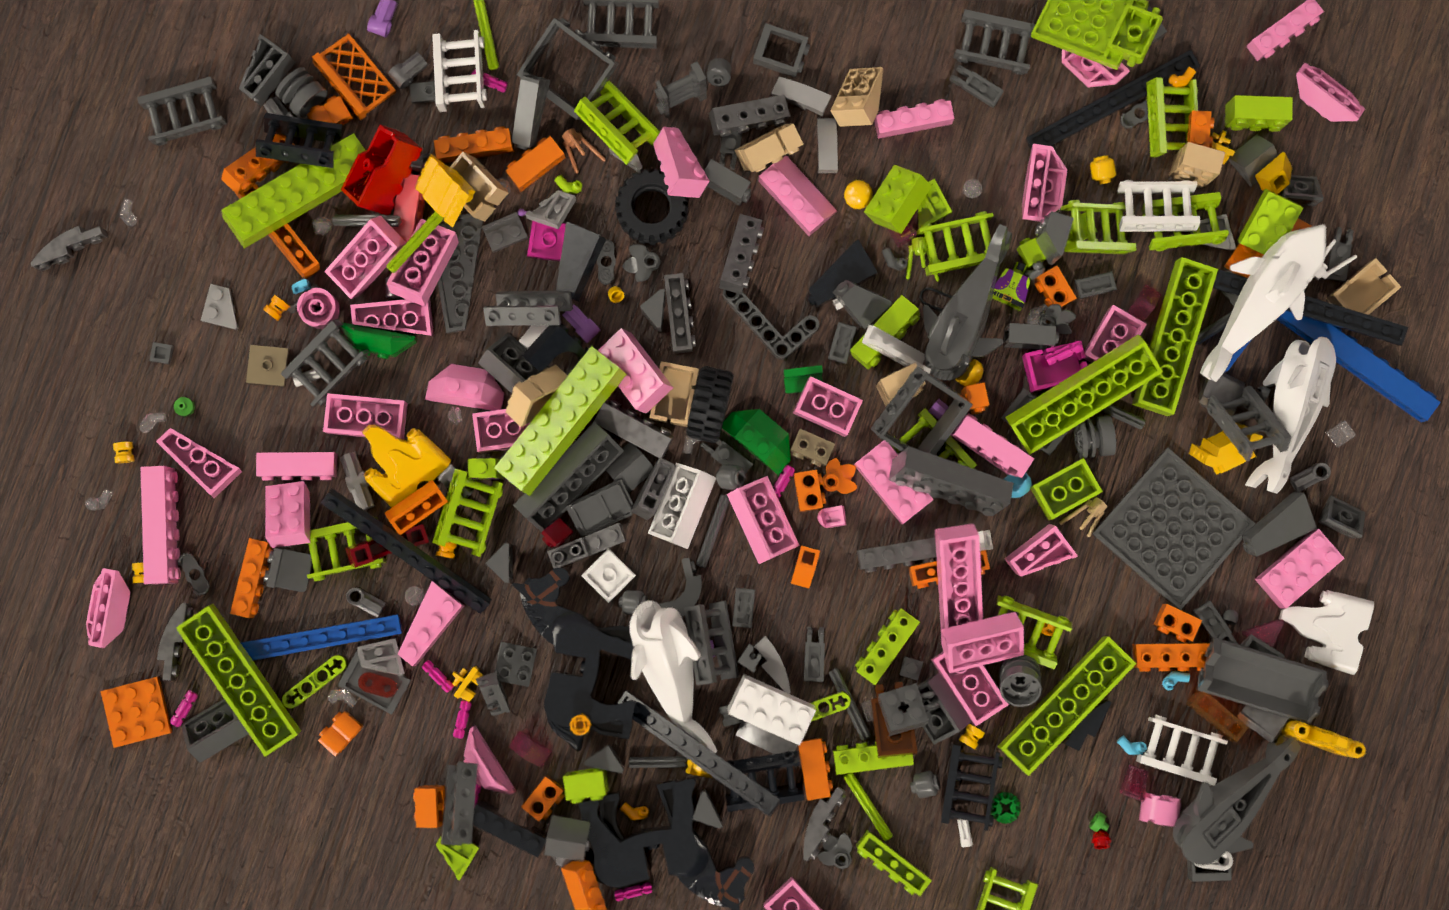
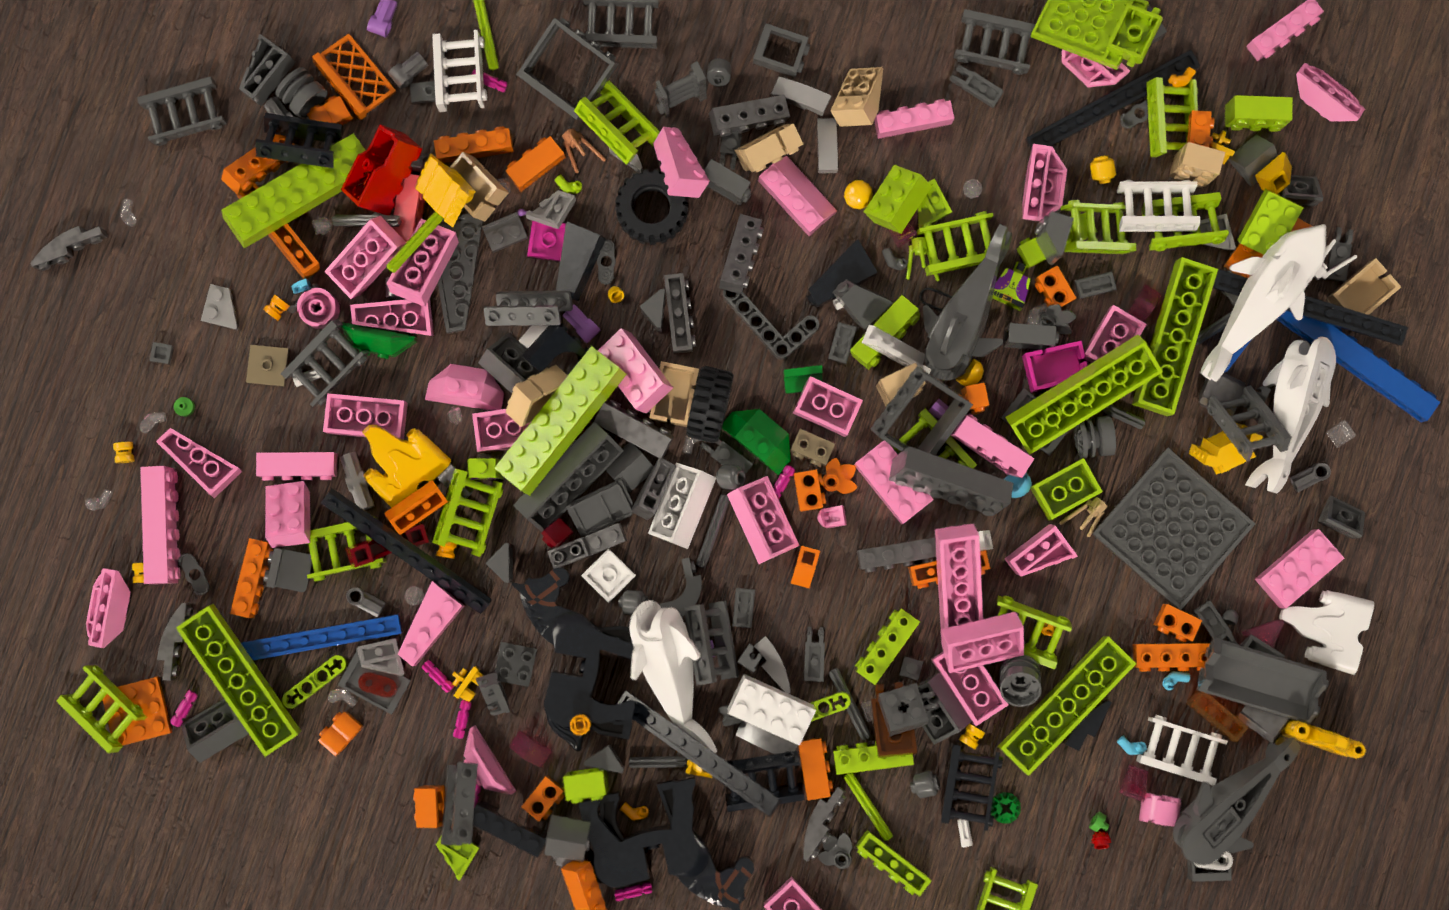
slope [512,75,550,150] -> none
dark grey plate [622,245,660,282] -> none
dark grey slope [693,788,723,828] -> none
dark grey arm [1024,261,1045,280] -> none
dark pink axle [1045,341,1083,365] -> none
dark grey slope [1242,491,1317,557] -> none
none -> lime fence [56,665,147,753]

